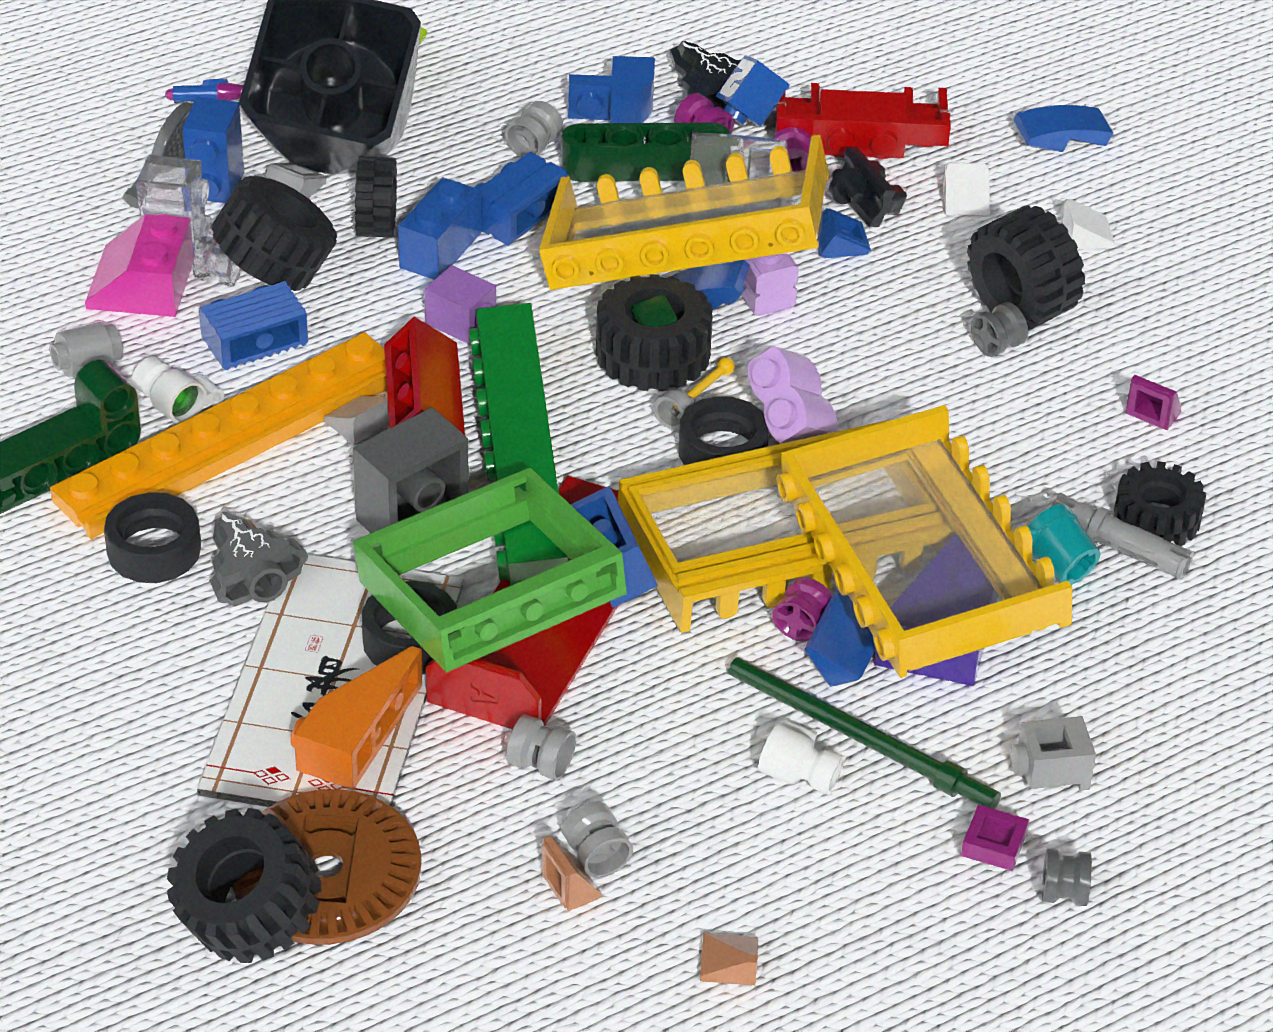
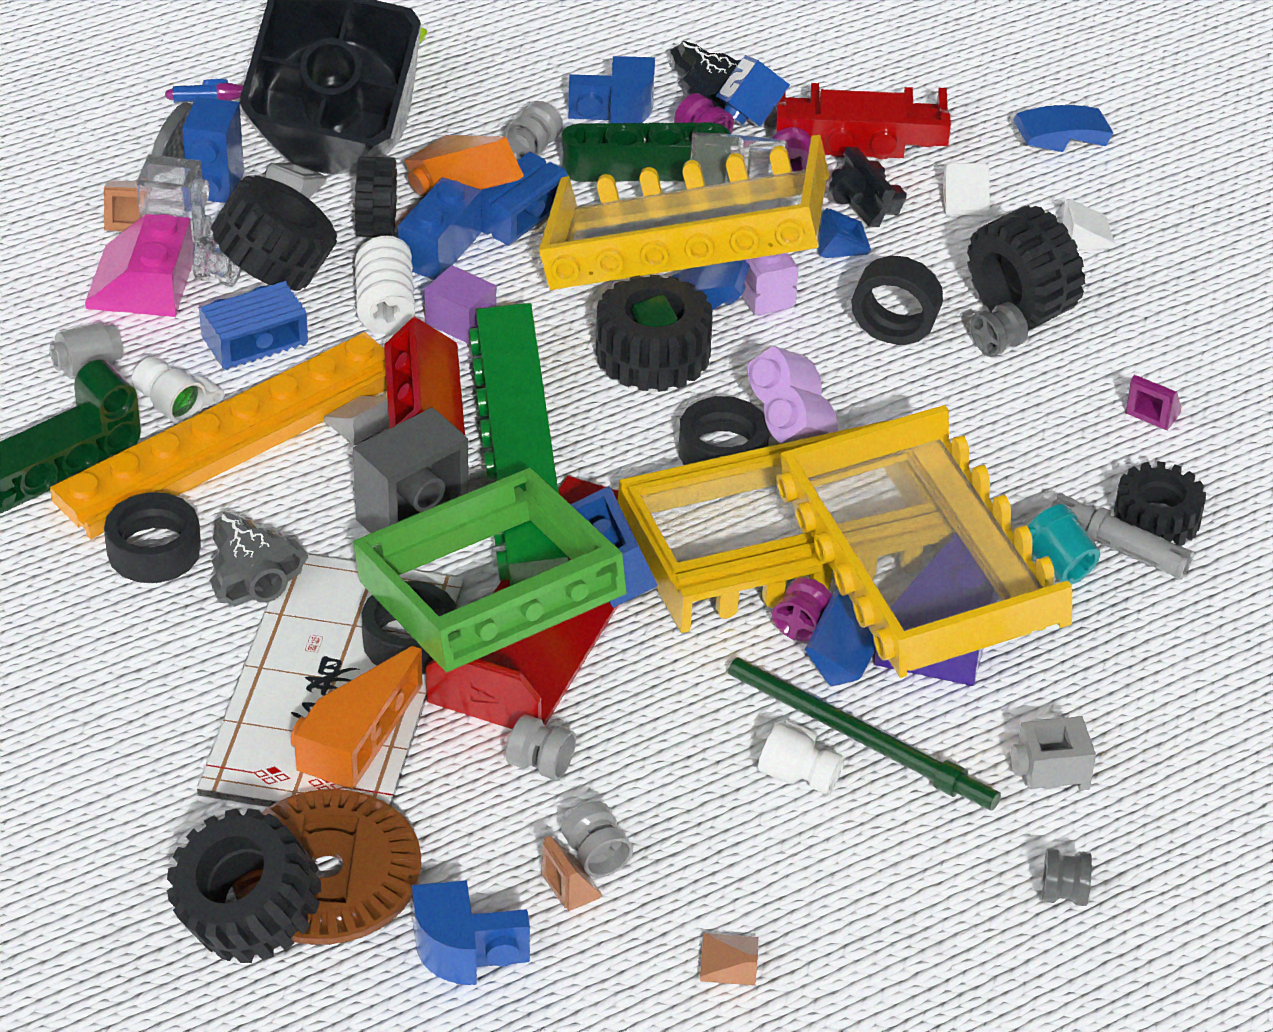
light grey hinge [654,357,735,430] -> none
magenta plate [961,804,1030,871] -> none
none -> nougat slope [104,180,153,231]
none -> white piece [355,236,415,335]
none -> orange slope [404,135,524,199]
none -> blue brick [412,880,530,985]
none -> black tyre [851,255,943,345]

